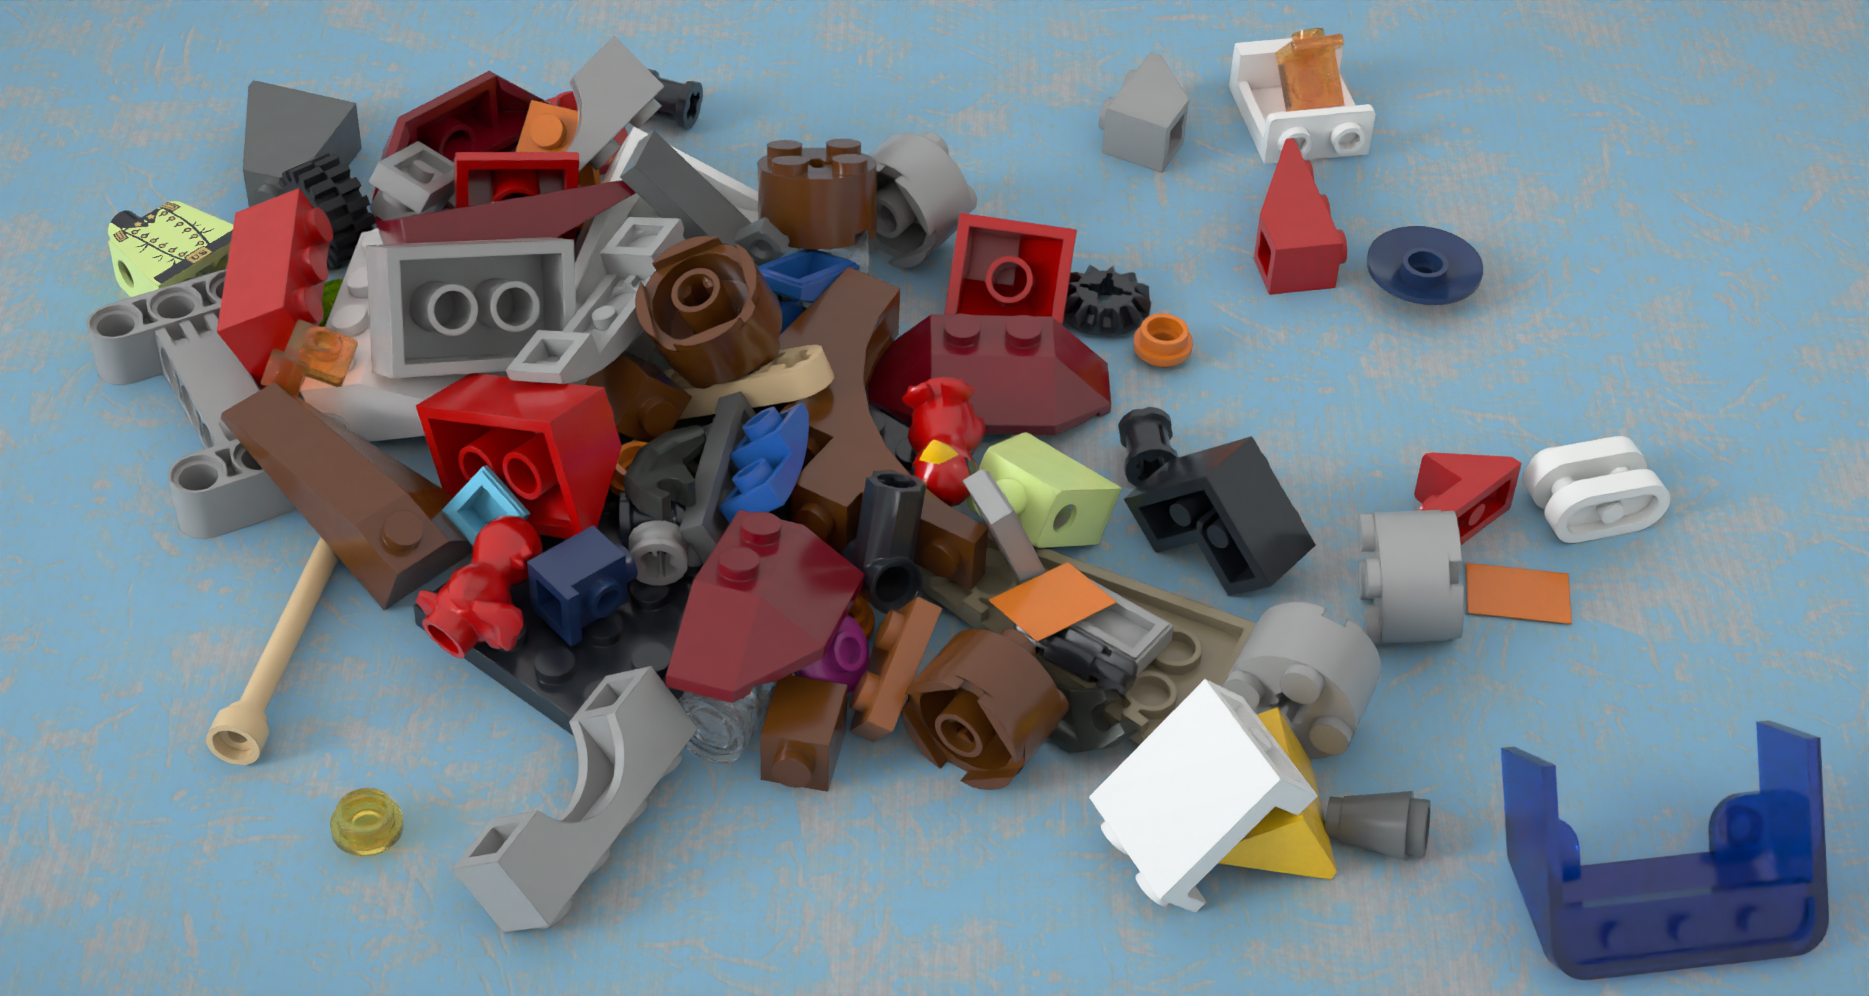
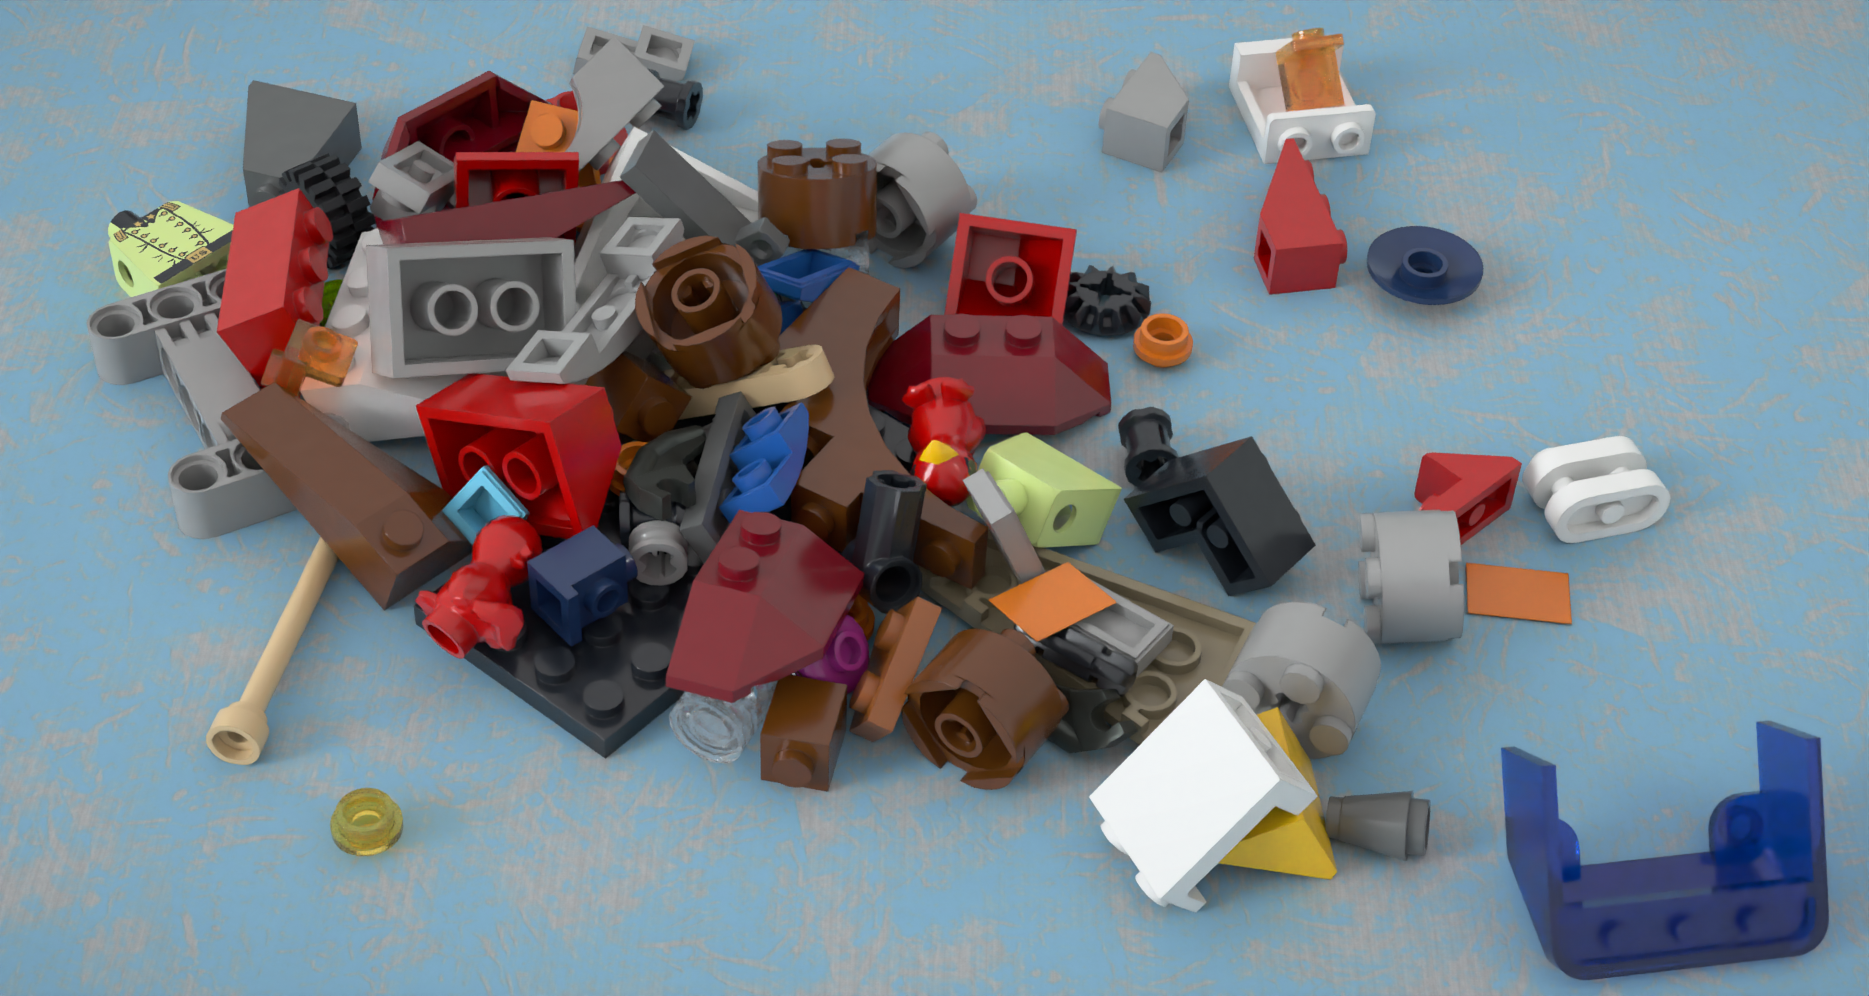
light grey arch [452,666,698,933] -> none
none -> light grey slope [573,25,695,81]

